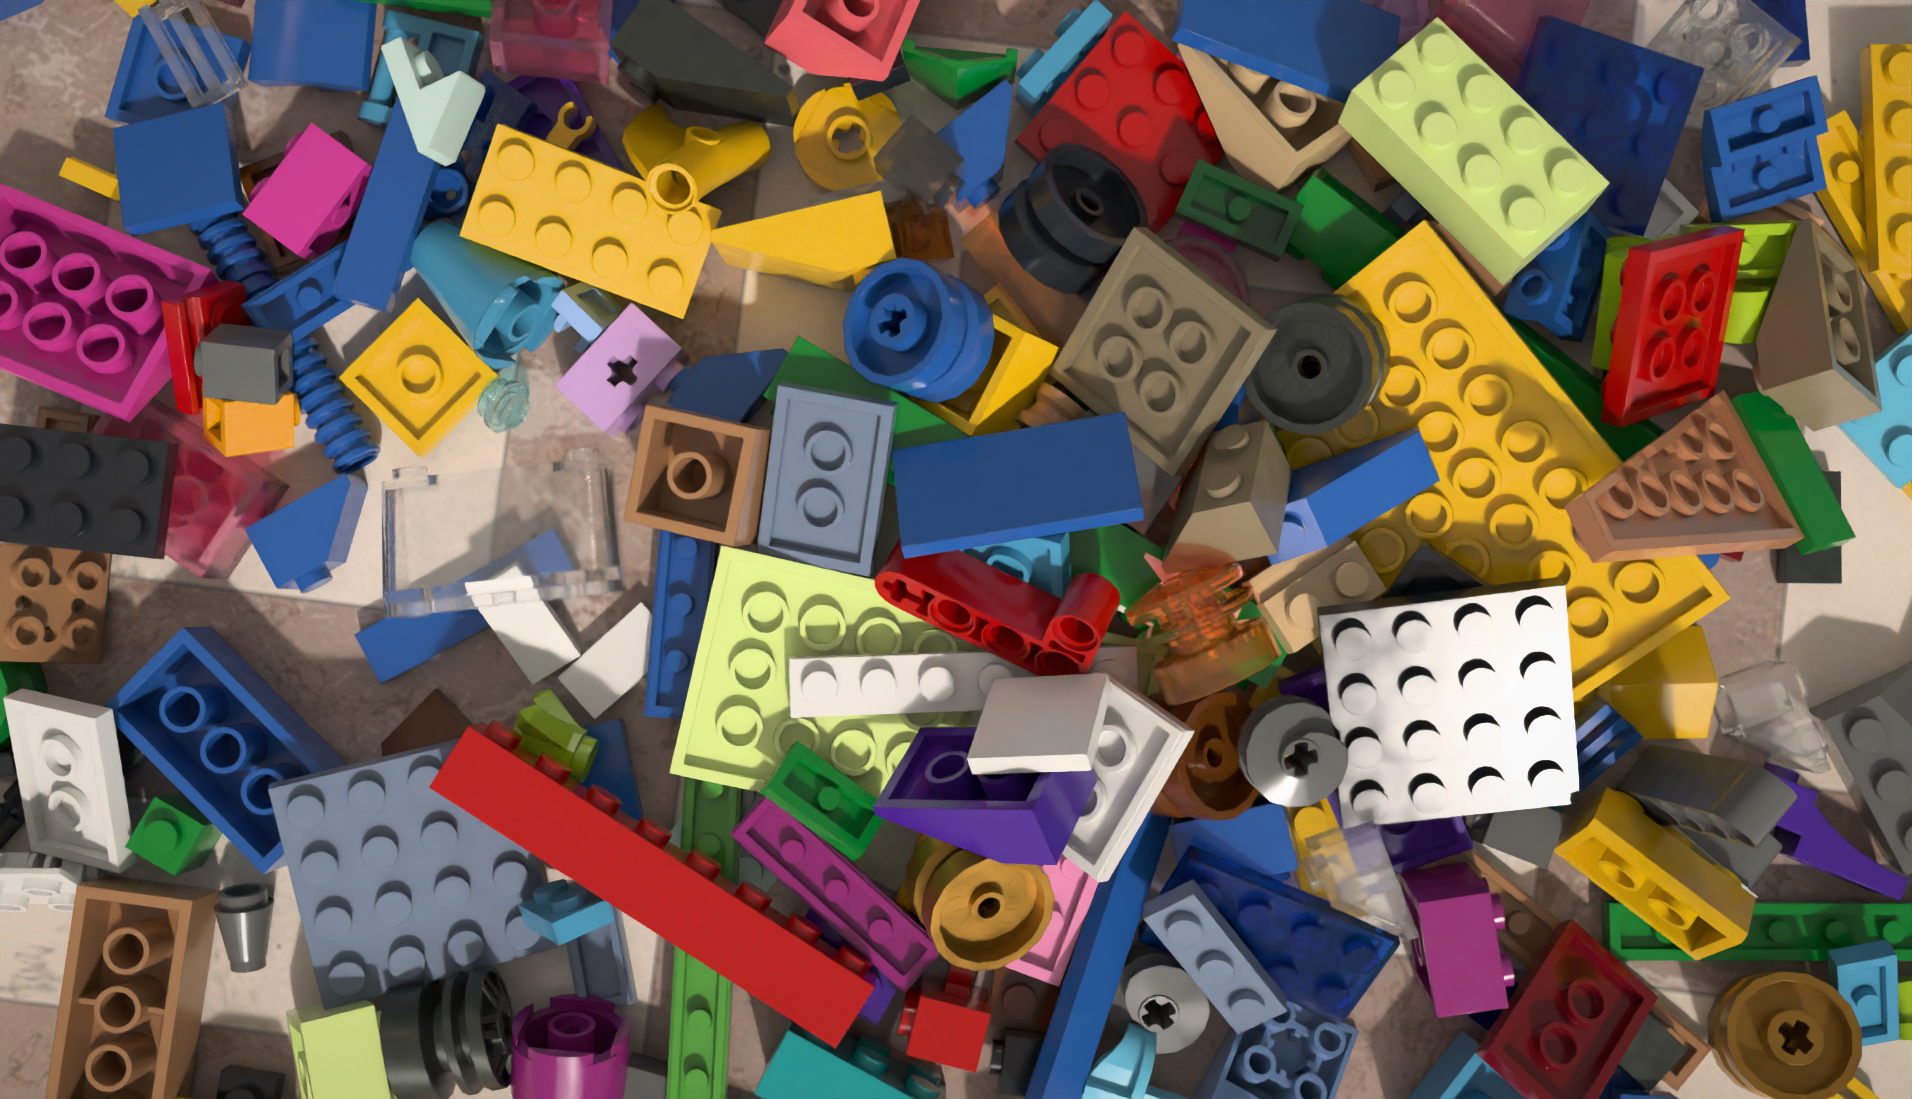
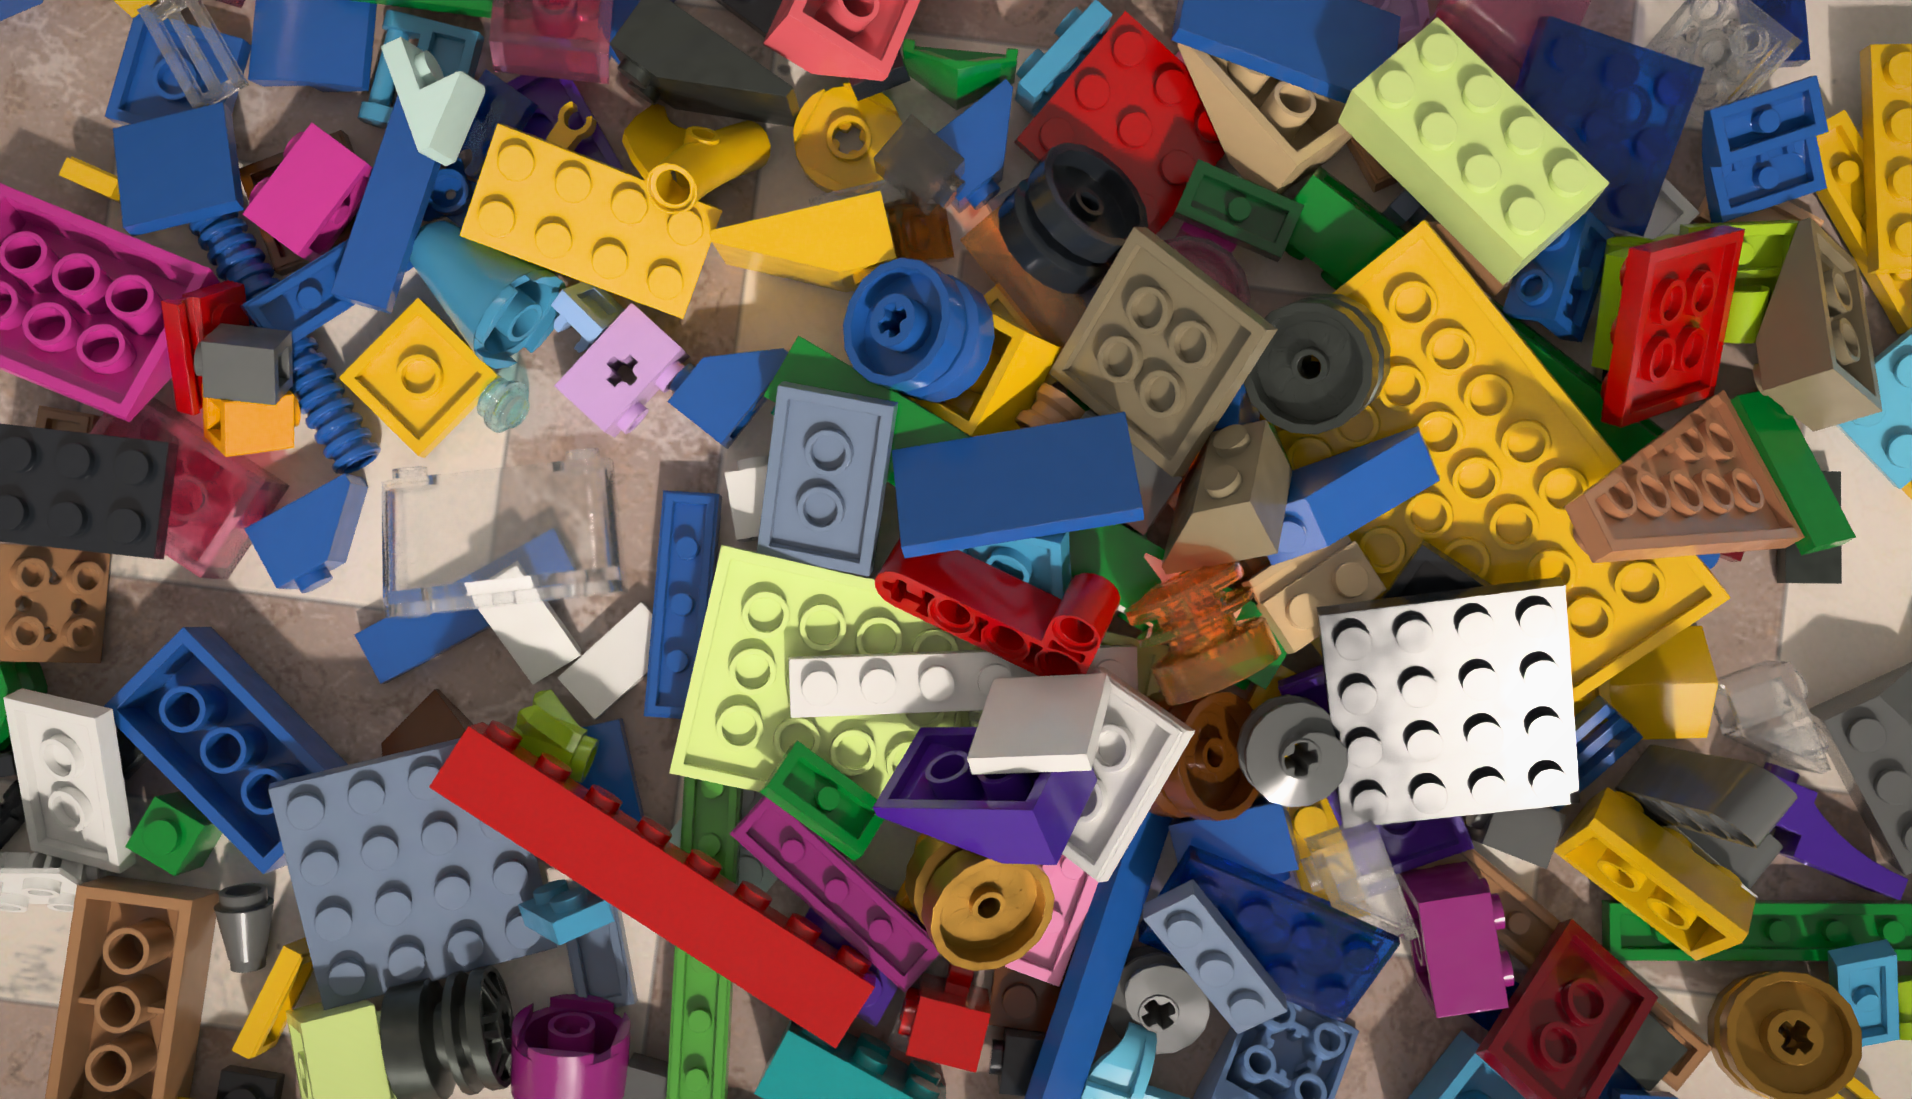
medium nougat brick [623,405,772,547] -> none
none -> yellow tile [232,937,314,1059]

